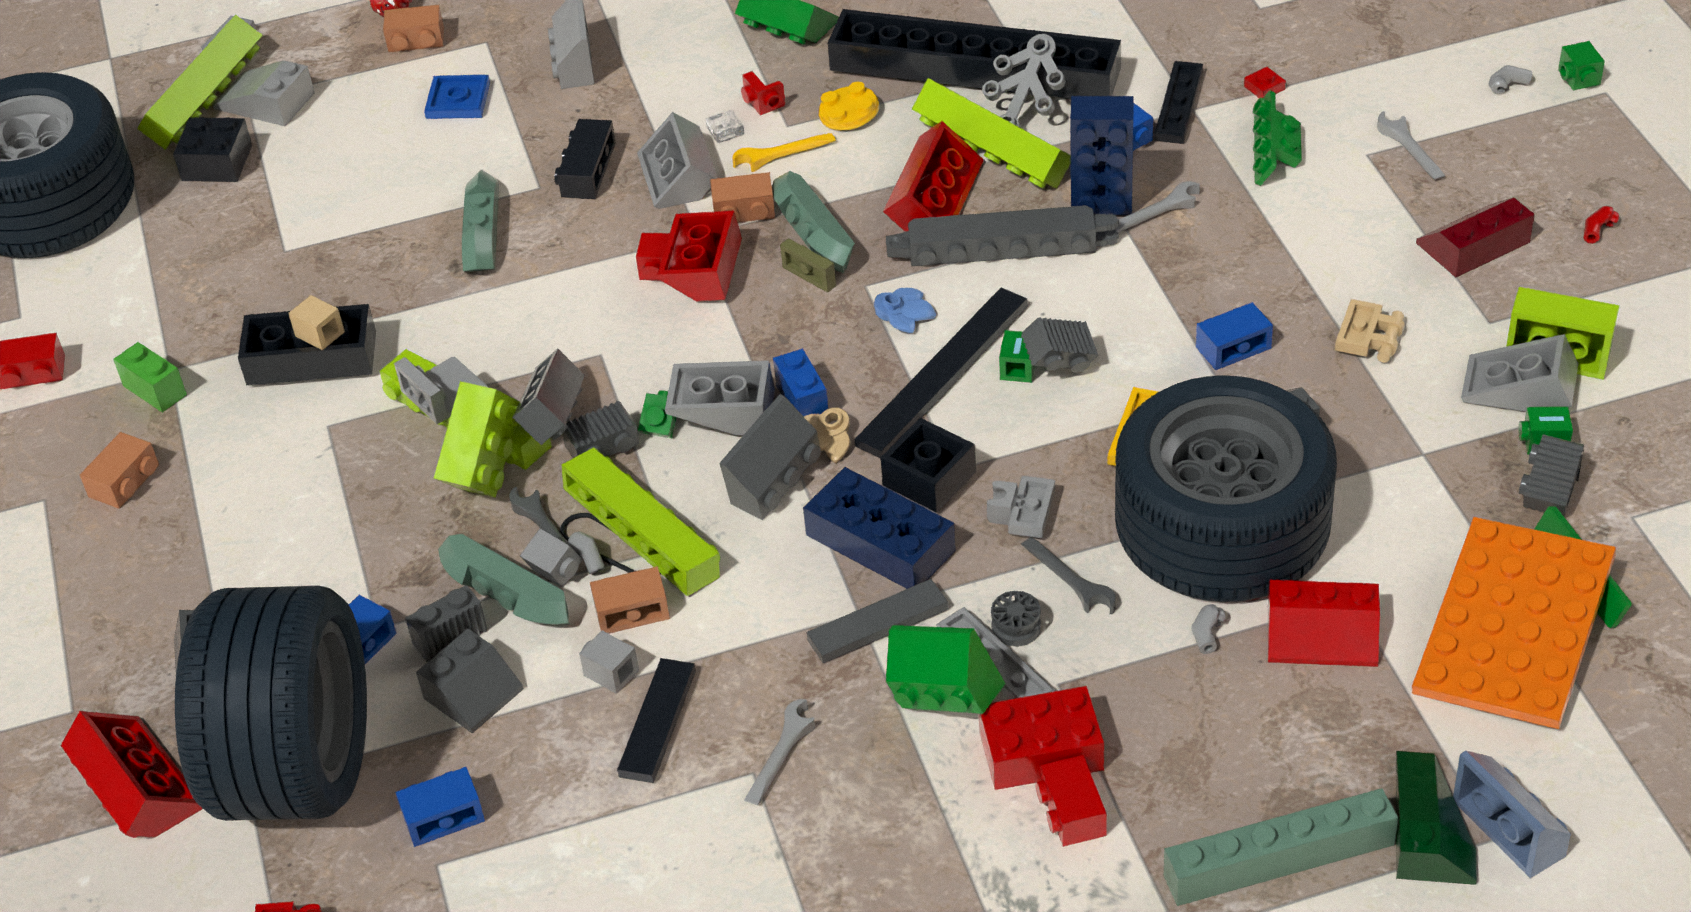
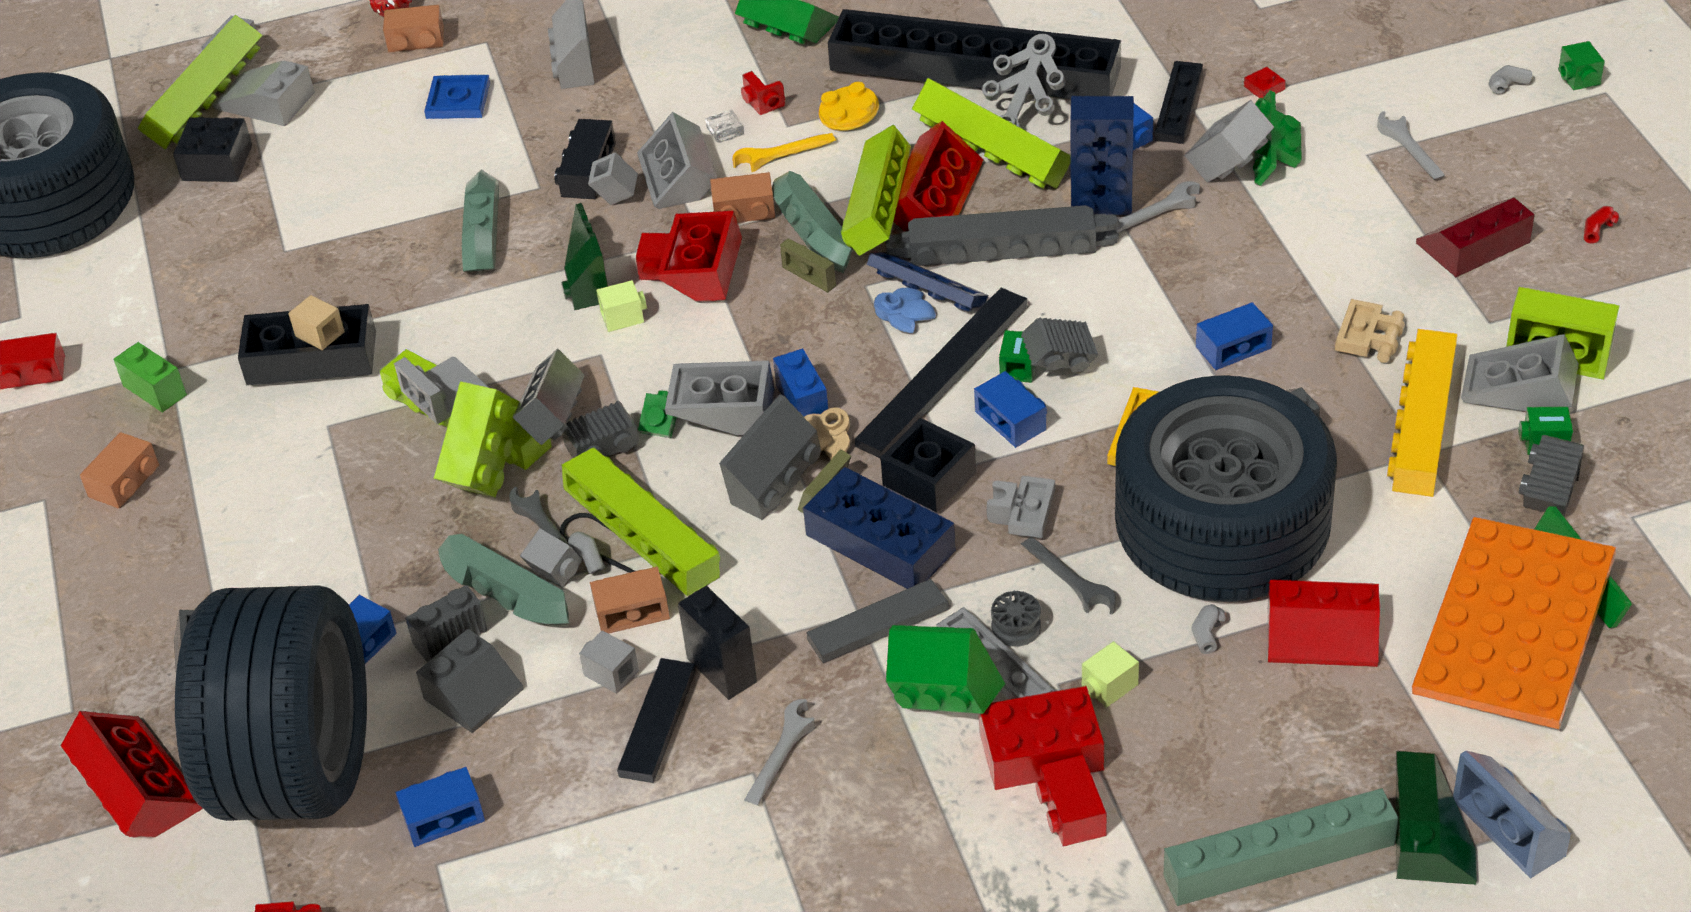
none -> dark green wedge [561,203,608,310]
none -> light grey brick [588,152,638,205]
none -> yellowish green brick [596,280,647,332]
none -> black brick [678,585,757,700]
none -> olive plate [797,449,851,514]
none -> lime brick [841,124,911,256]
none -> dark blue plate [867,252,989,311]
none -> blue brick [974,371,1047,448]
none -> yellowish green brick [1081,641,1139,708]
none -> light grey brick [1184,100,1274,183]
none -> yellow brick [1387,329,1458,497]

